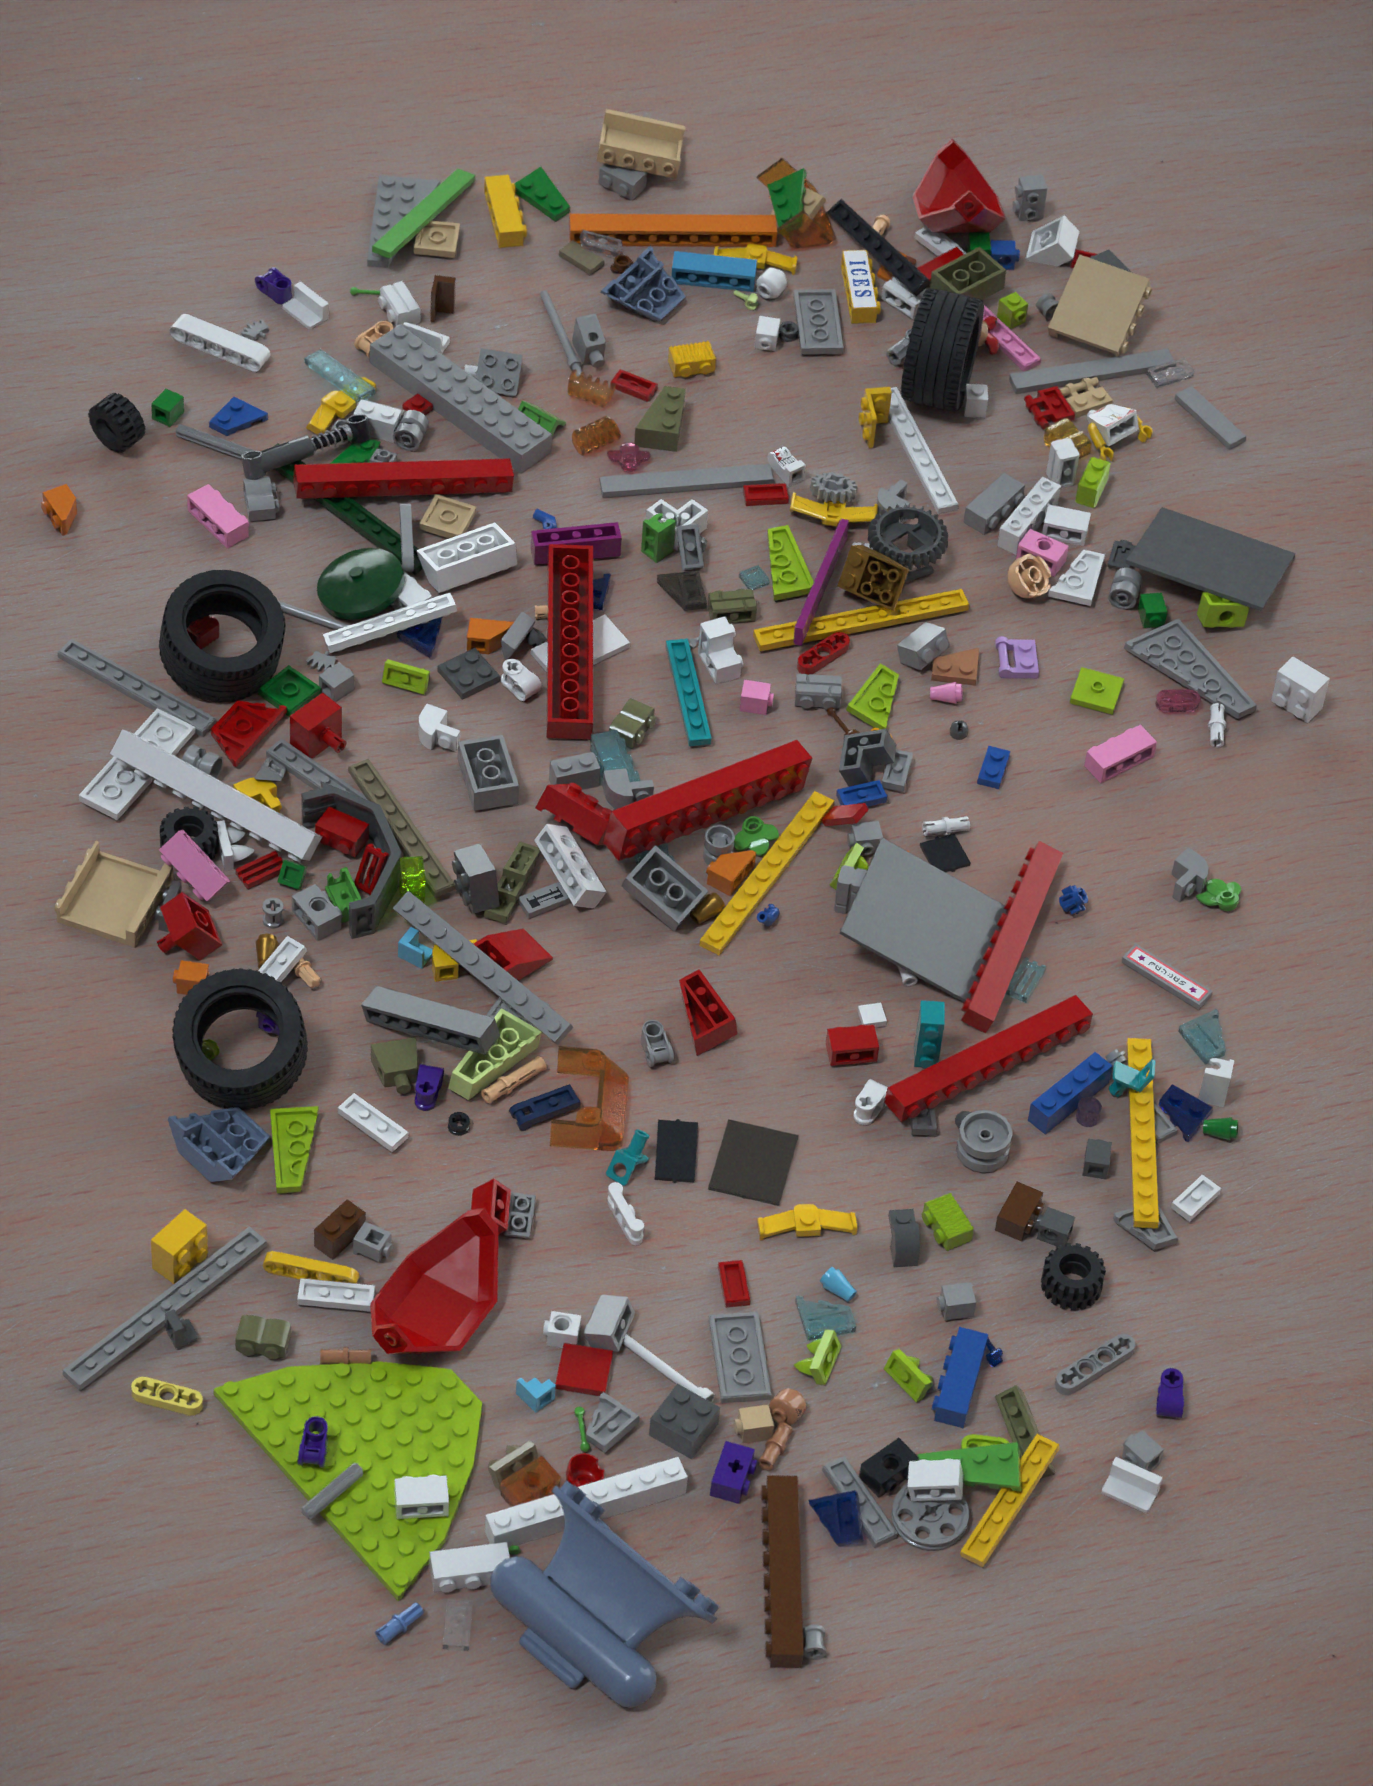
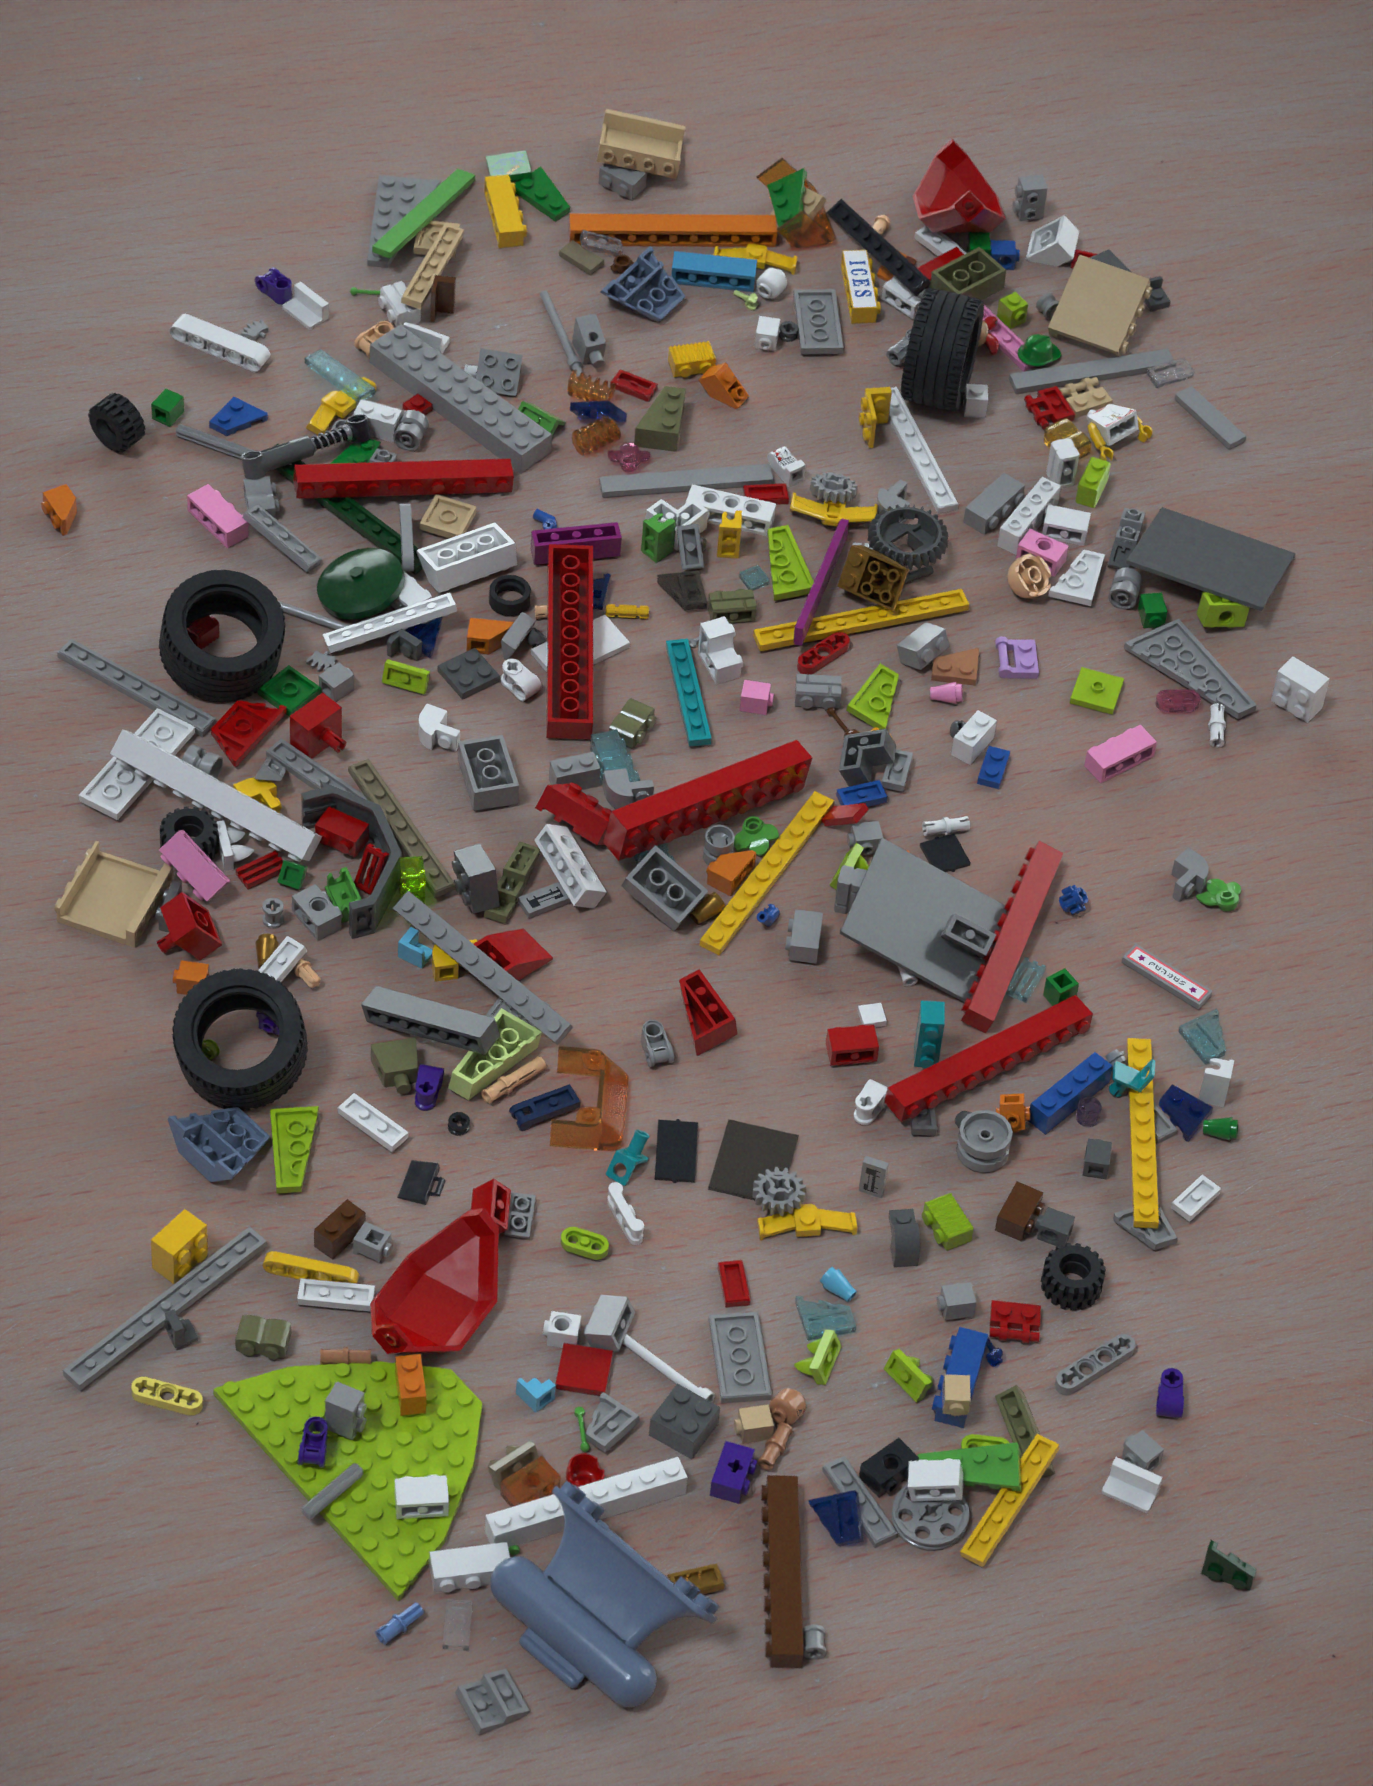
none -> light grey tile [242,504,322,572]
none -> light grey brick [325,1382,367,1440]
none -> dark grey bracket [387,628,422,661]
none -> orange brick [395,1354,426,1415]
none -> black piece [398,1160,446,1205]
none -> tan plate [401,223,464,310]
none -> light grey slope [455,1669,530,1735]
none -> tile [486,150,532,181]
none -> black tyre [489,575,531,616]
none -> lime plate [561,1227,609,1260]
none -> clear blue wing [570,401,627,422]
none -> yellow axle [606,604,649,619]
none -> pearl gold plate [667,1563,725,1596]
none -> white brick [685,484,776,536]
none -> orange slope [699,362,749,409]
none -> yellow hinge [717,510,742,558]
none -> light grey gear [753,1167,806,1216]
none -> light grey brick [785,909,823,964]
none -> light grey tile [859,1156,889,1198]
none -> light grey brick [940,913,996,958]
none -> tan brick [942,1374,970,1416]
none -> white brick [951,710,997,765]
none -> red plate [989,1300,1041,1344]
none -> orange brick [996,1093,1030,1133]
none -> green piece [1017,334,1061,366]
none -> green brick [1043,968,1079,1006]
none -> light grey slope [1115,508,1145,546]
none -> dark grey bracket [1144,276,1171,311]
none -> dark green wing [1201,1540,1257,1591]

